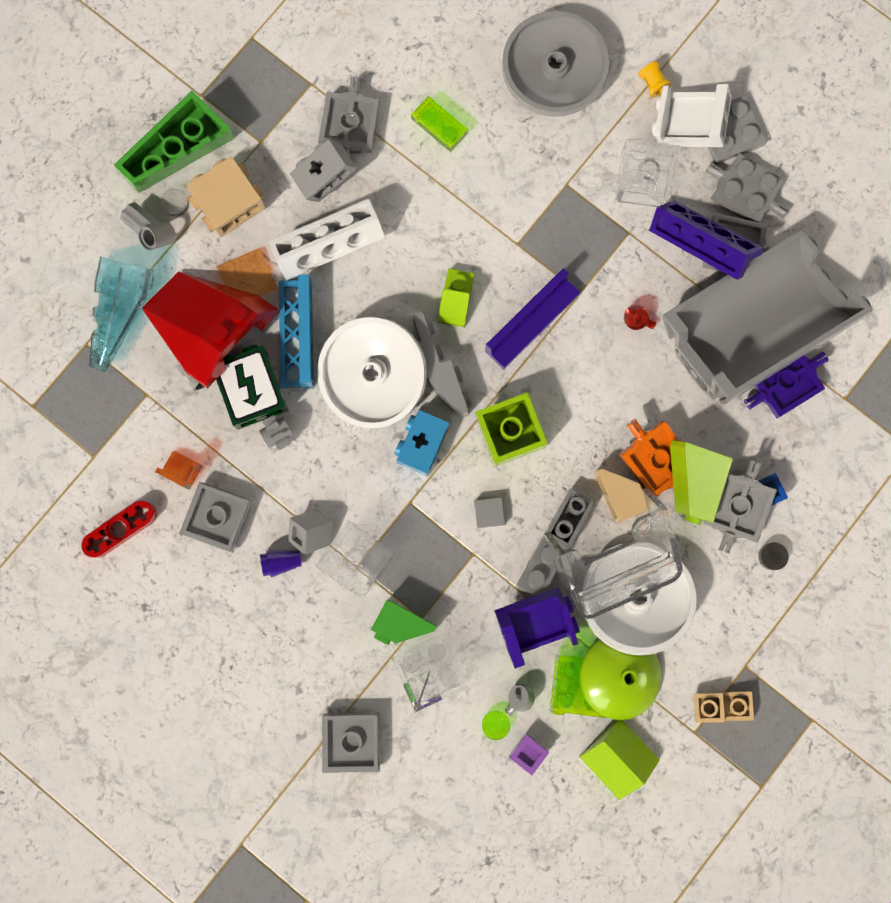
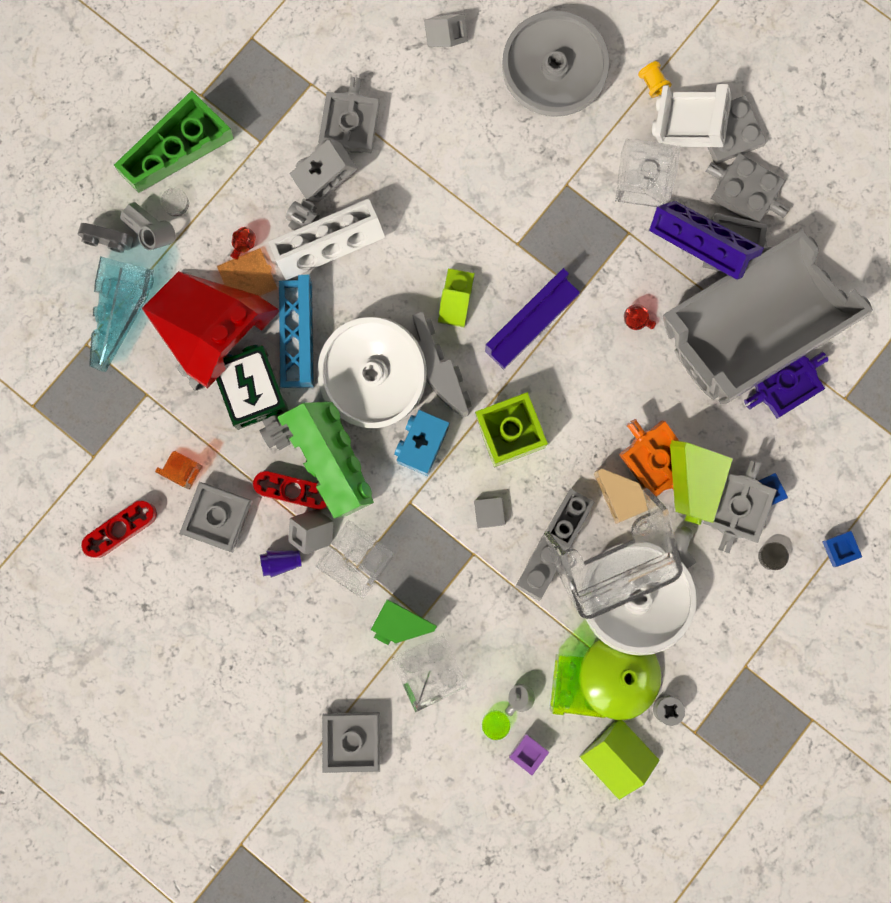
tan brick [186,156,265,237] -> none
clear neon green plate [411,96,468,152] -> none
dark purple panel [494,587,580,669] -> none
tan slope [694,691,754,723] -> none
none -> flat silver plate [77,223,133,253]
none -> clear red piece [230,227,256,260]
none -> red beam [253,471,328,510]
none -> bright green wedge [277,402,374,518]
none -> light grey gear [286,199,320,230]
none -> light grey panel [424,14,468,47]
none -> light grey wheel [653,695,685,726]
none -> light grey arm [670,527,696,569]
none -> blue plate [822,531,862,567]

